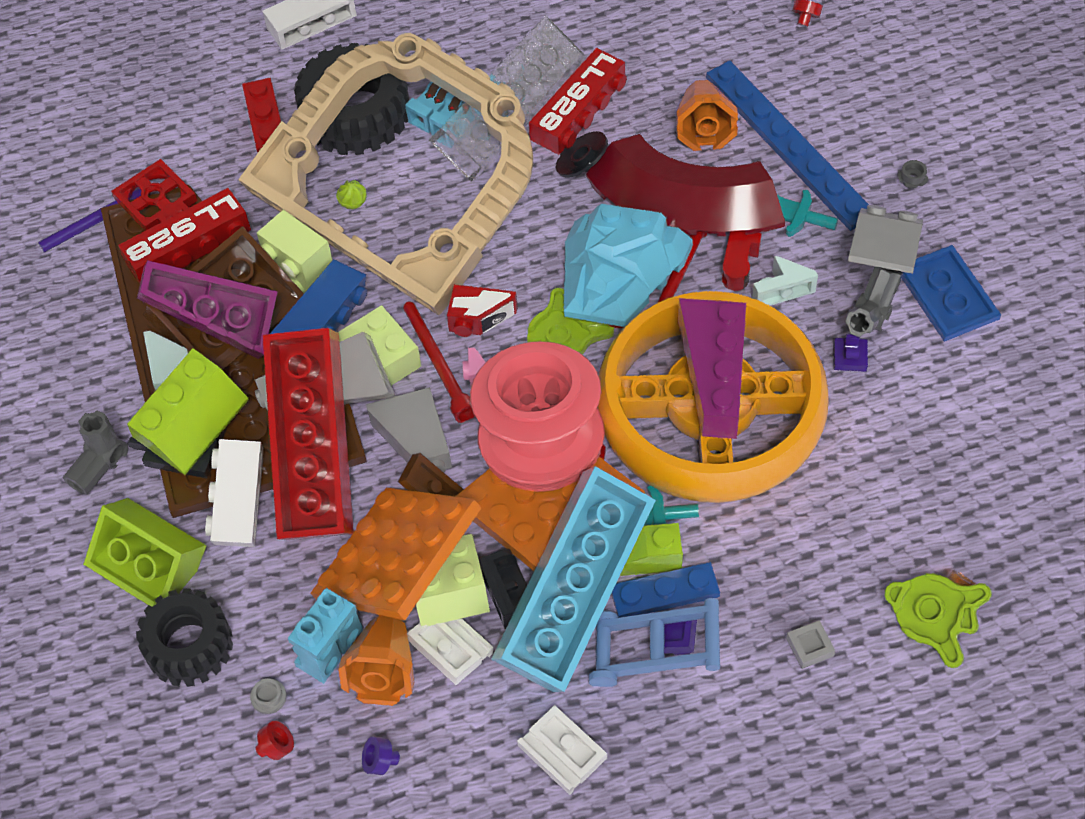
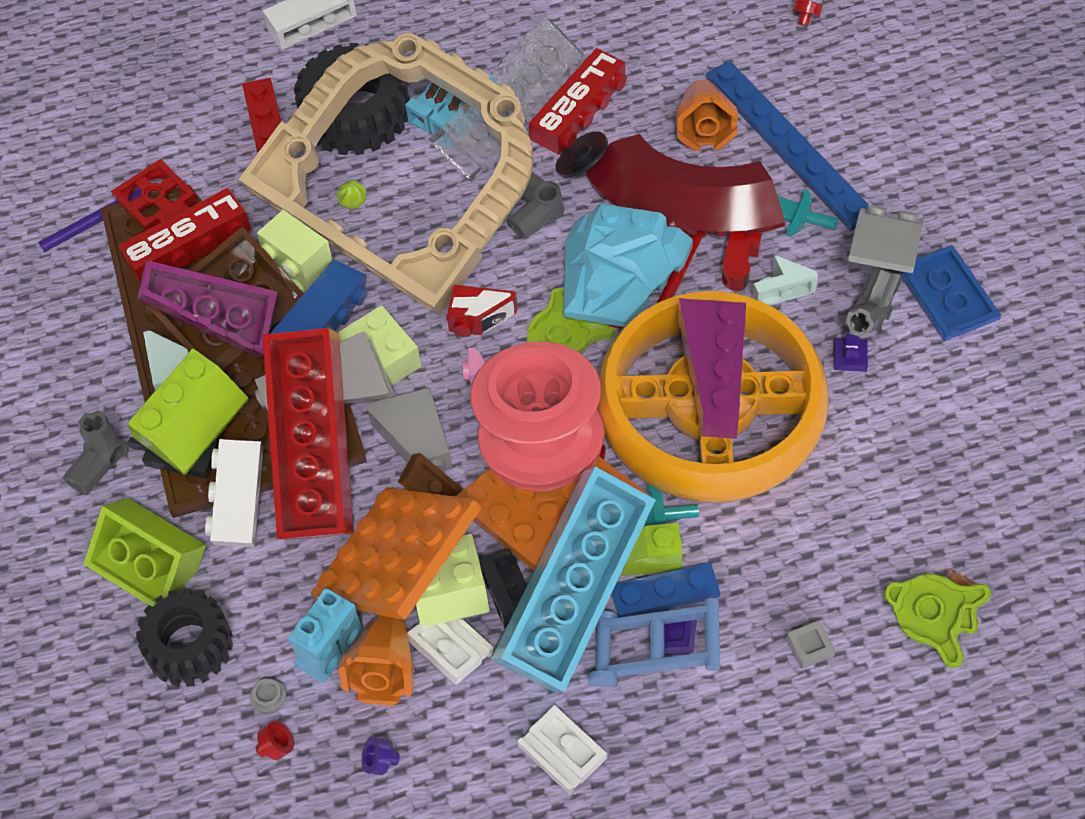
red piece [403,301,475,423] -> none
dark grey plate [898,160,928,189] -> none
none -> dark grey piece [507,172,565,239]

